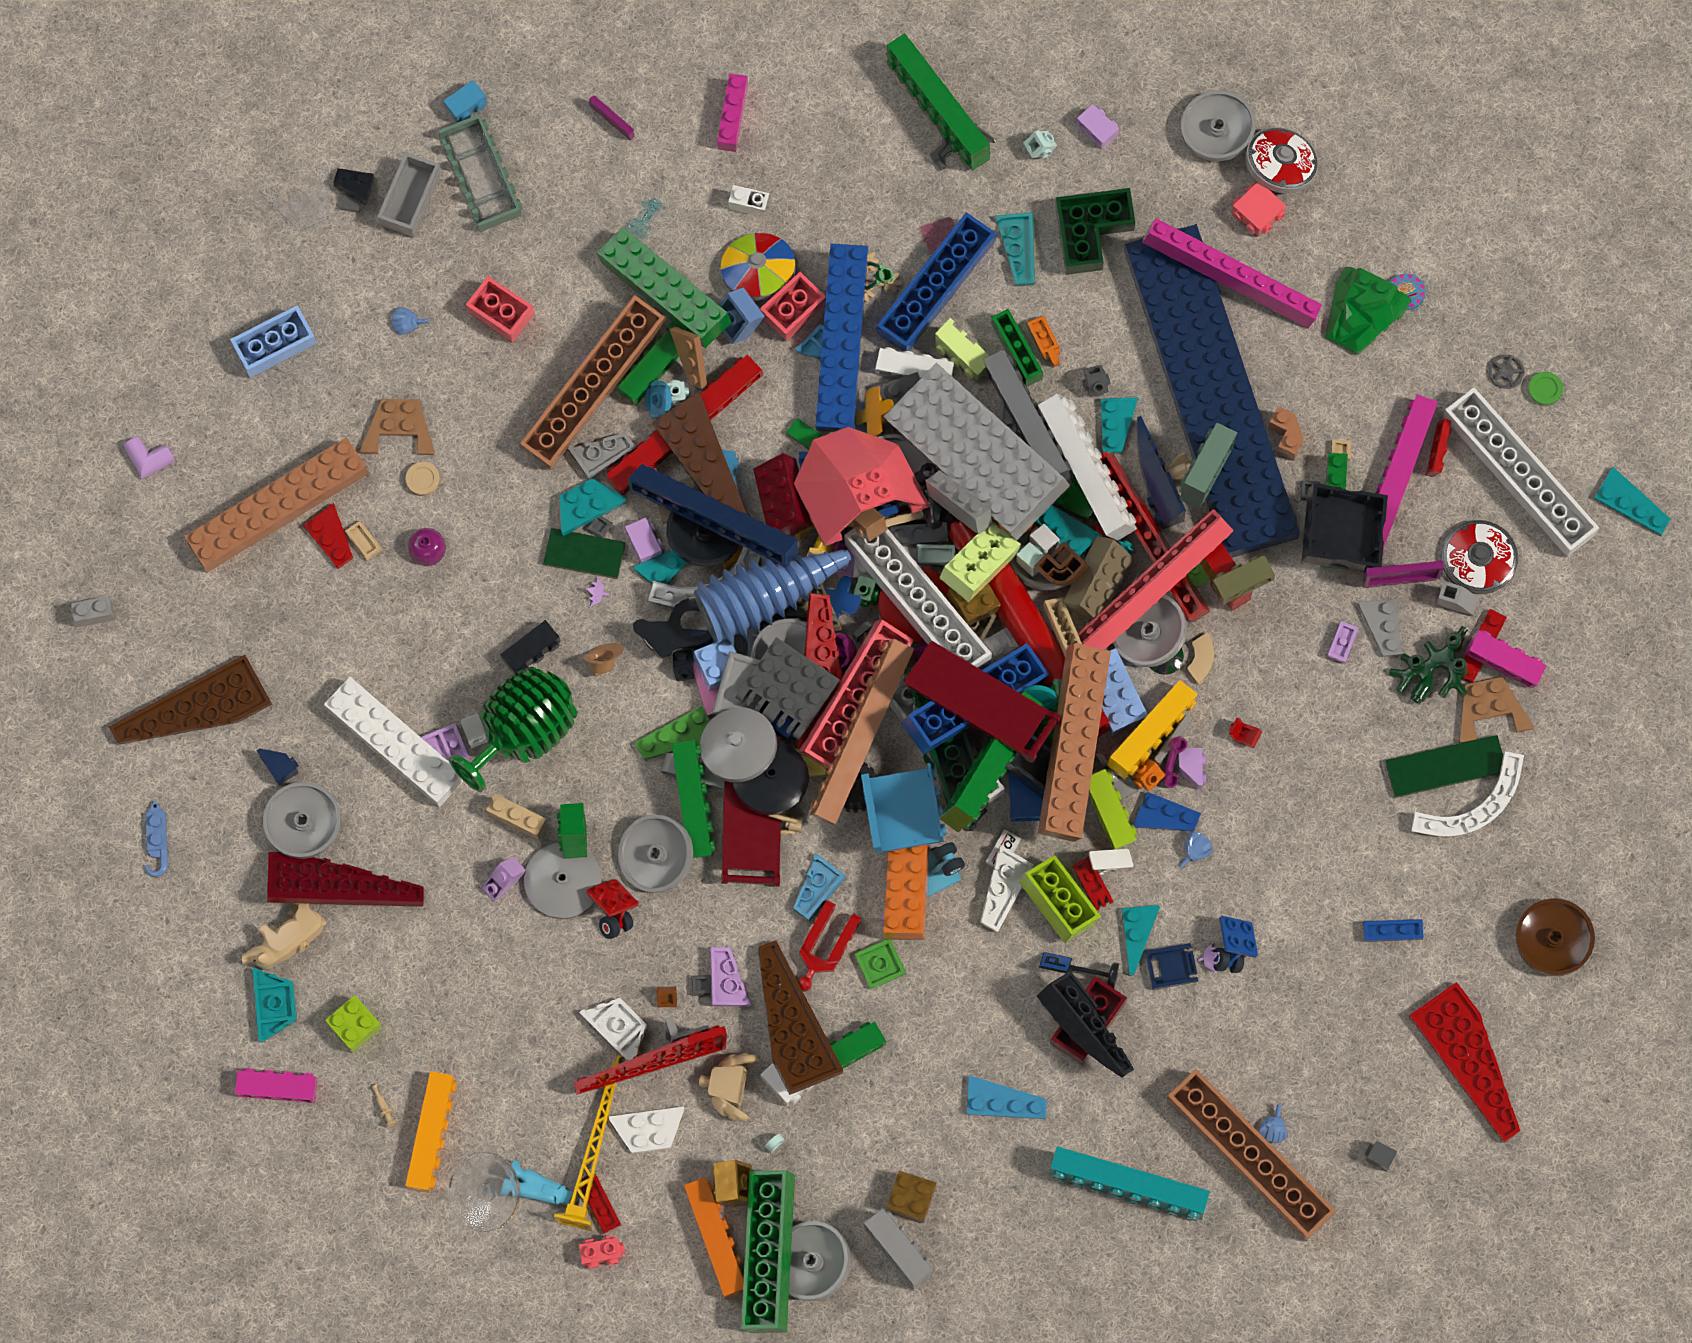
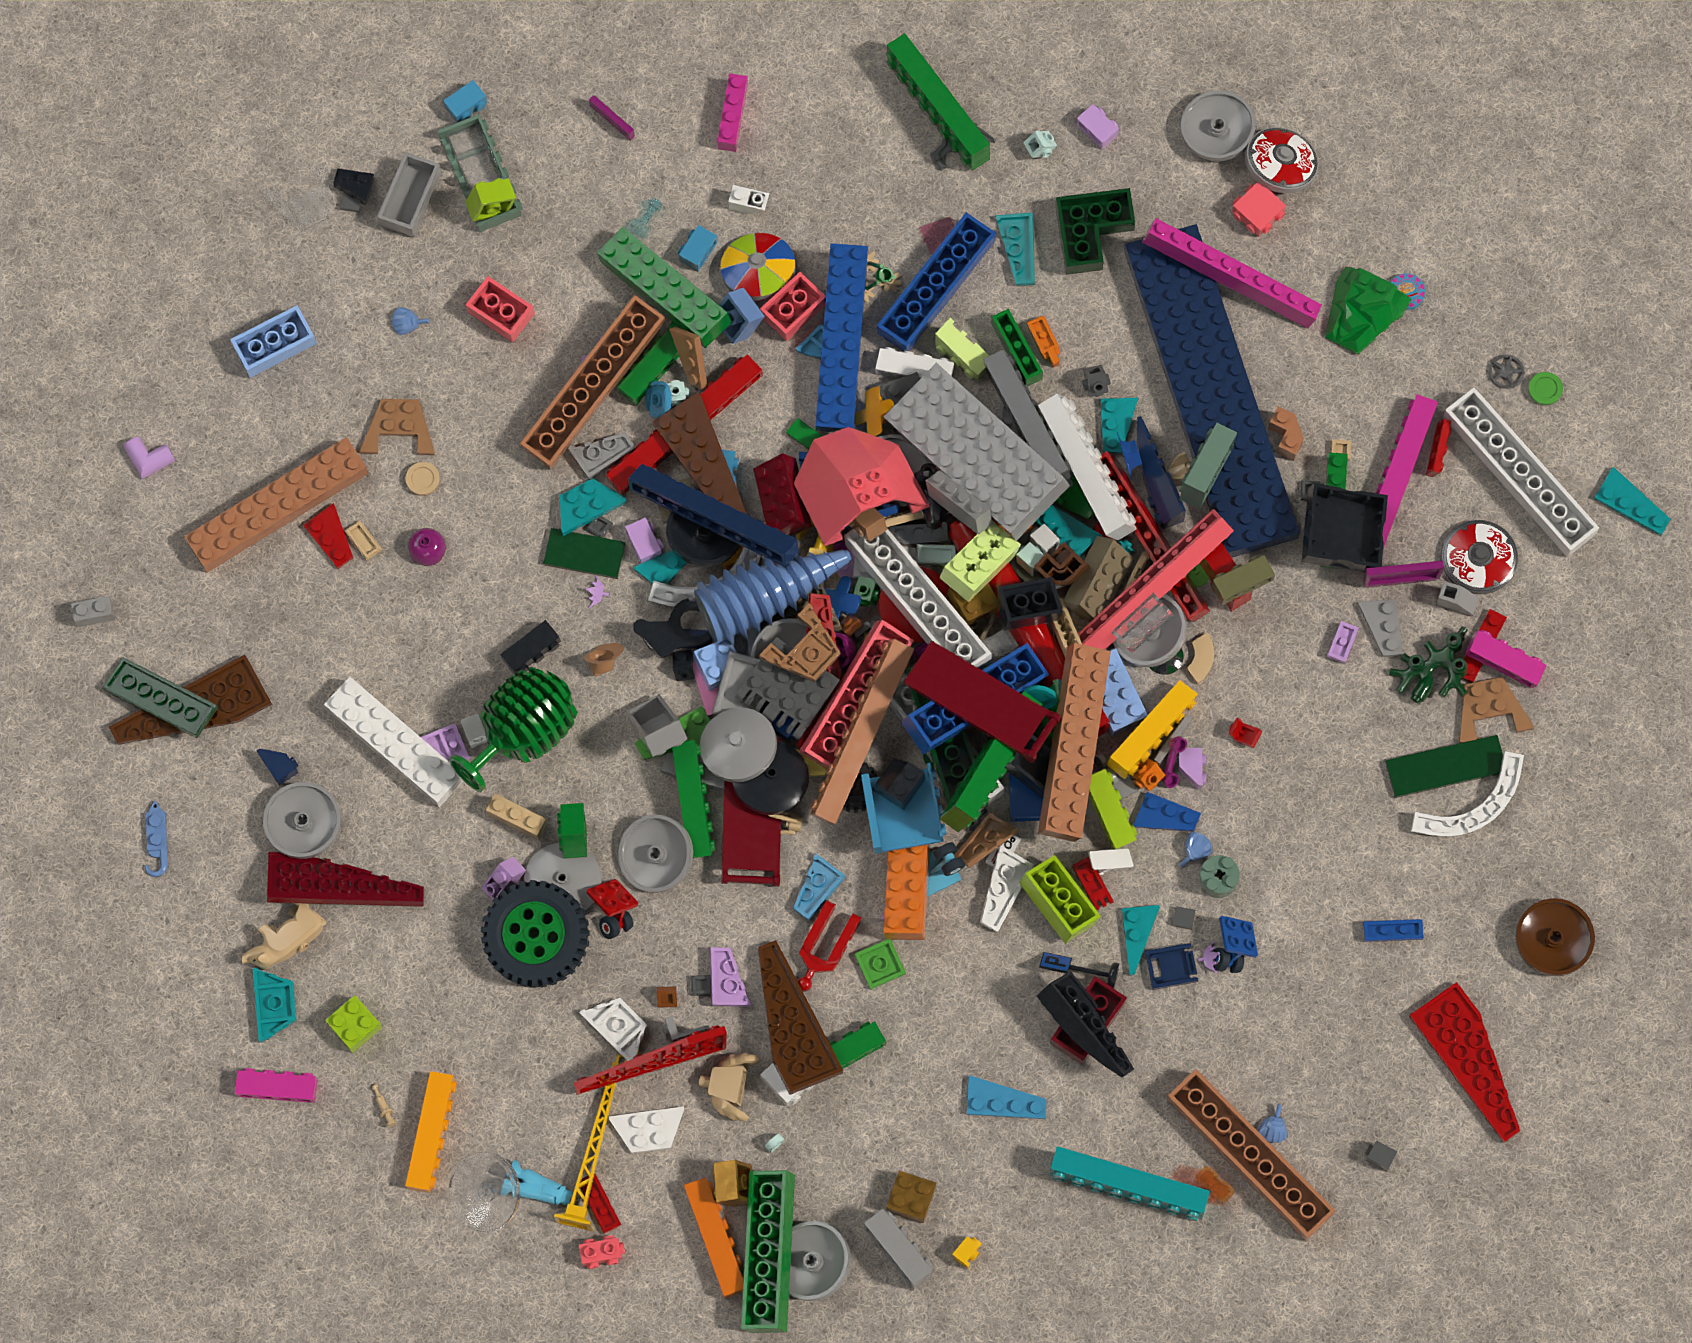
none -> tile [102,657,218,739]
none -> lime brick [465,178,516,222]
none -> black wheel [481,880,590,988]
none -> light grey piece [625,694,688,757]
none -> dark azure brick [678,225,718,272]
none -> medium nougat wing [759,603,840,682]
none -> dark orange bracket [840,613,863,638]
none -> black slope [872,758,926,810]
none -> yellow brick [952,1236,982,1269]
none -> medium nougat wing [954,813,1019,868]
none -> black slope [997,577,1063,631]
none -> clear brick [1112,592,1174,653]
none -> blue piece [1117,432,1142,481]
none -> tan tile [1124,551,1149,591]
none -> dark grey tile [1173,906,1196,930]
none -> clear orange brick [1194,1166,1234,1206]
none -> sand green brick [1199,855,1239,898]

